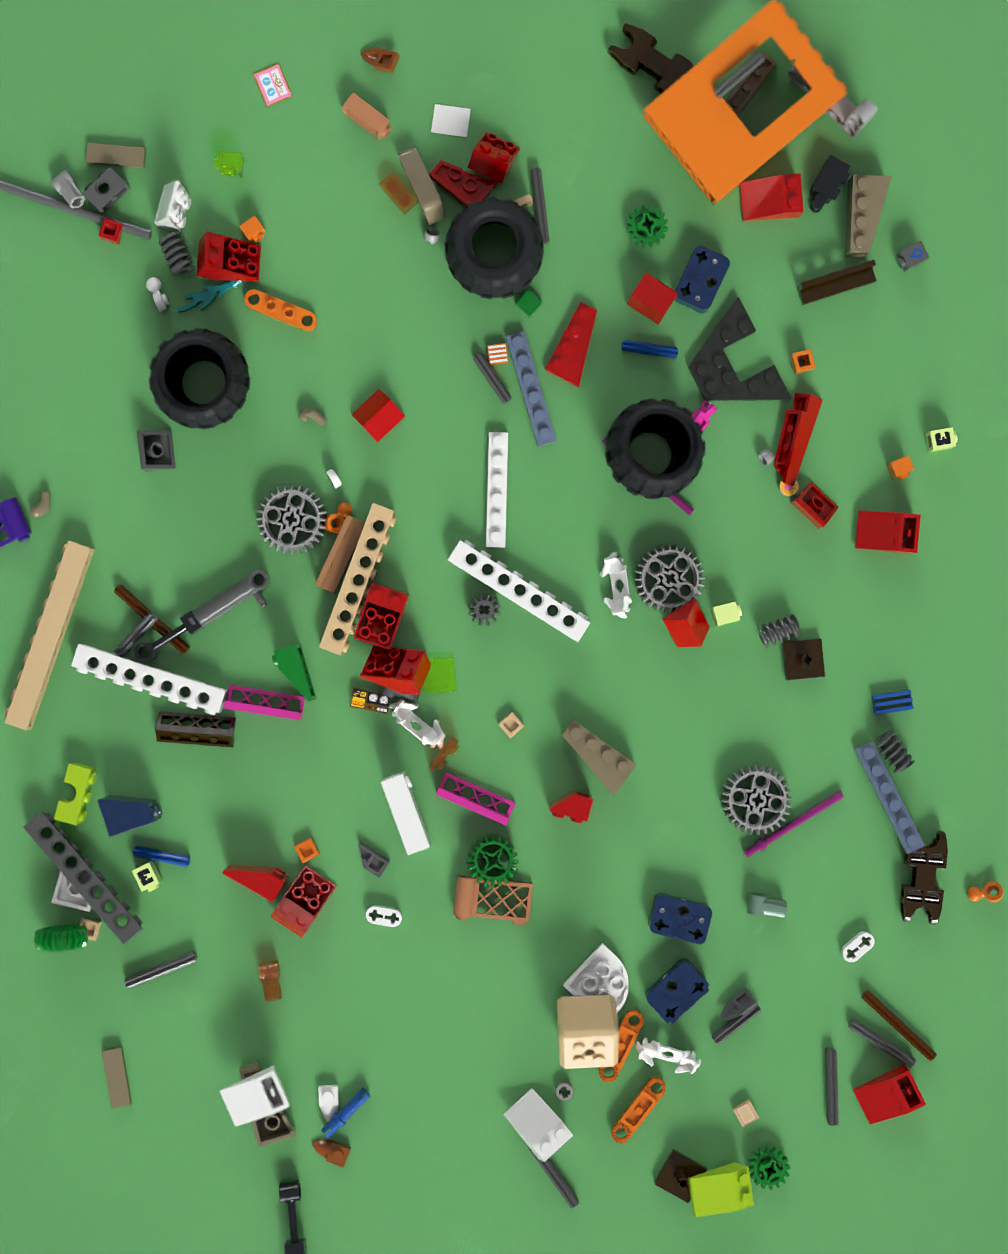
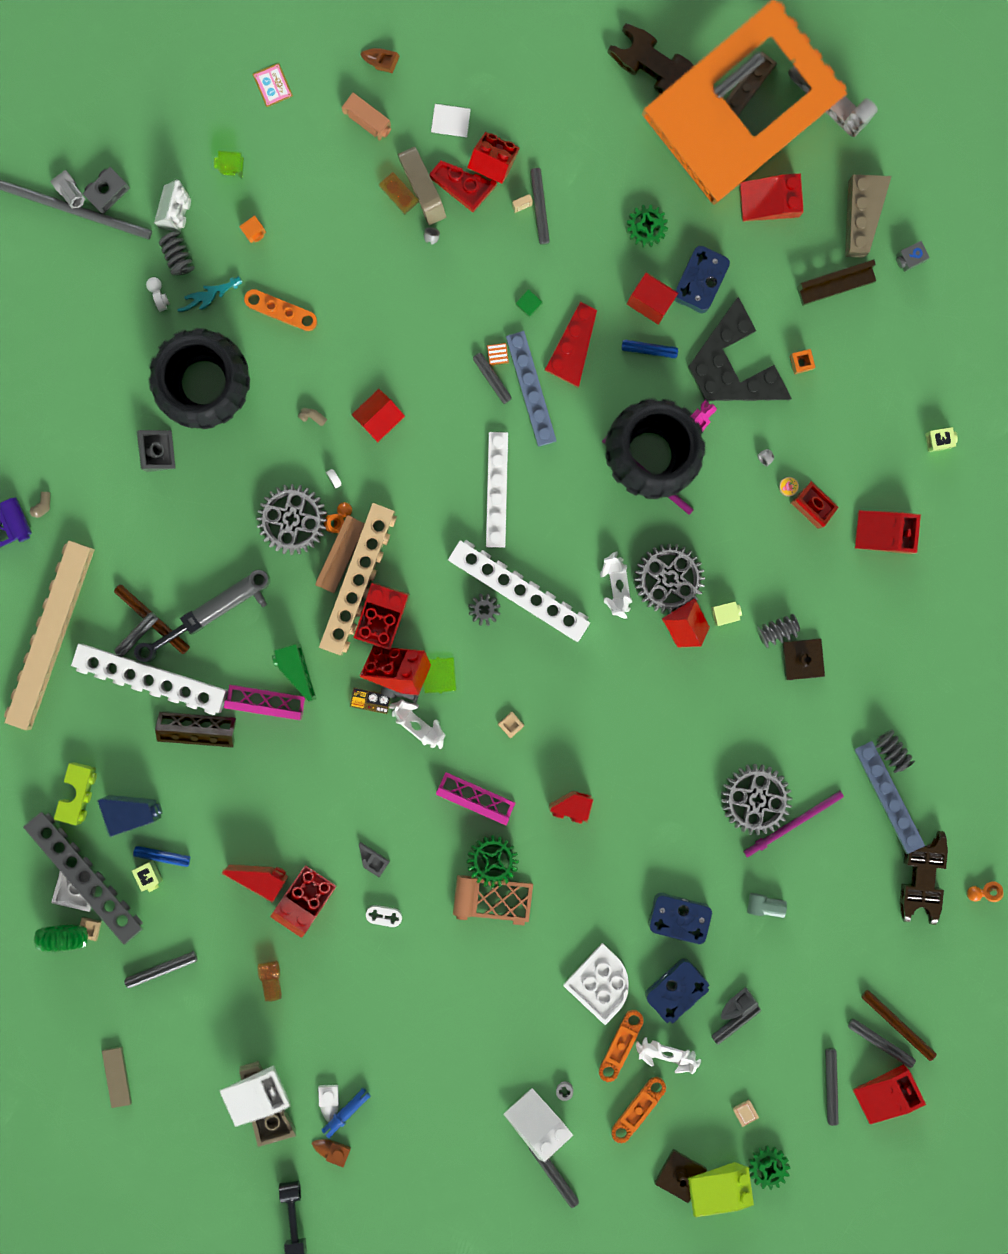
dark tan tile [86,143,146,168] -> none
red slope [98,217,123,245] -> none
red slope [196,231,261,281] -> none
orange tile [294,837,320,863] -> none
white brick [381,771,431,855] -> none
clear orange plate [429,736,459,772] -> none
black tyre [445,197,544,299] -> none
tan plate [557,995,619,1068] -> none
dark tan wedge [562,719,636,796] -> none
red wedge [773,393,822,486] -> none
black hinge [810,155,850,213] -> none
white beam [841,931,875,962] -> none
blue tile [872,690,914,715] -> none
orange plate [886,455,914,480] -> none

